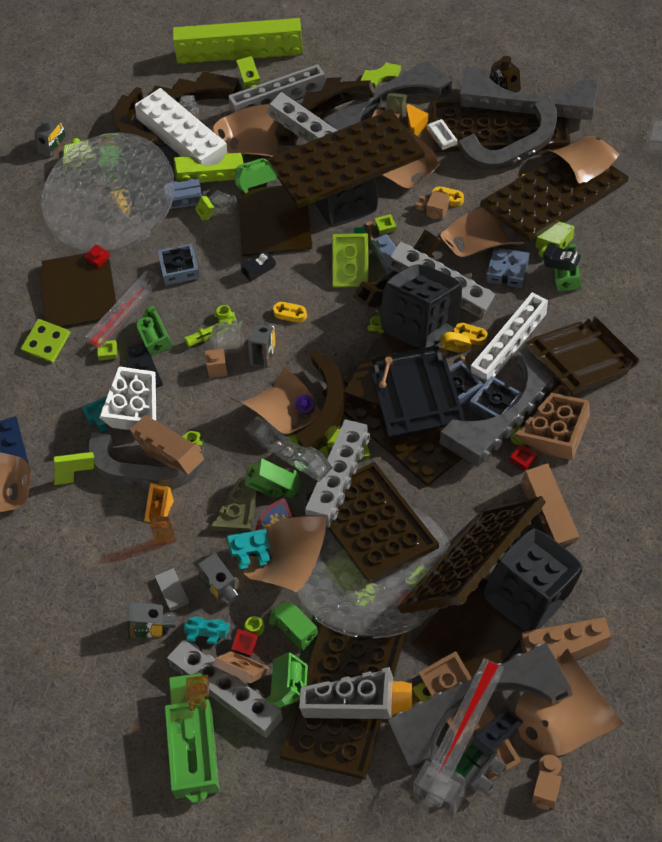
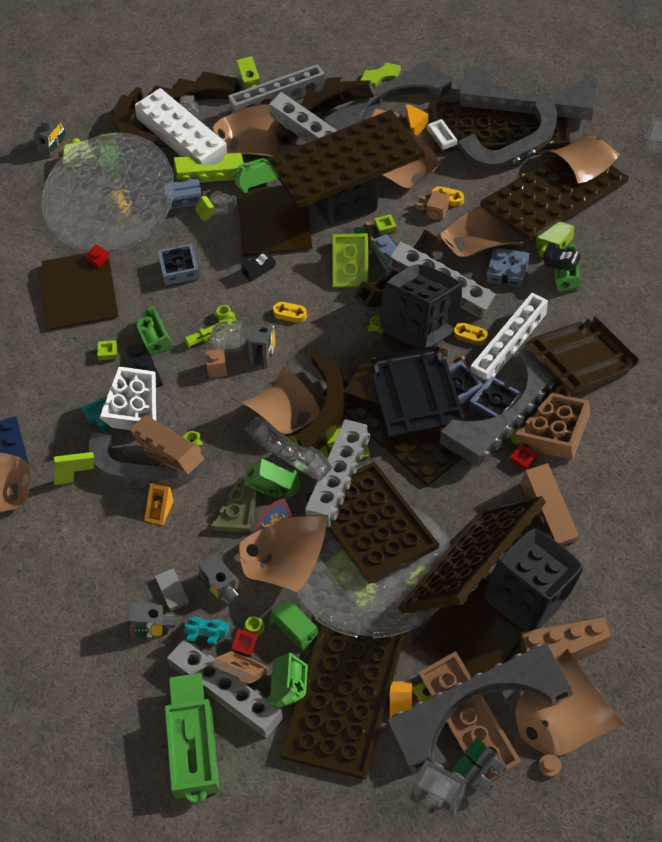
lime tile [21,319,70,363] -> none
clear tile [85,270,161,348] -> none
clear orange tile [150,516,176,545] -> none
lime brick [173,18,303,64] -> none
clear orange plate [186,675,209,712] -> none
teal plate [226,529,271,570] -> none
dark purple tile [295,395,315,415] -> none
light grey wedge [299,667,393,719] -> none
medium nougat hinge [379,357,393,389] -> none
olive brick [385,93,407,114] -> none
clear tile [426,658,504,786] -> none
yellow beam [440,332,472,353] -> none
black tile [471,708,523,757] -> none
dark brown torso [489,56,521,93] -> none
medium nougat brick [532,770,562,810] -> none

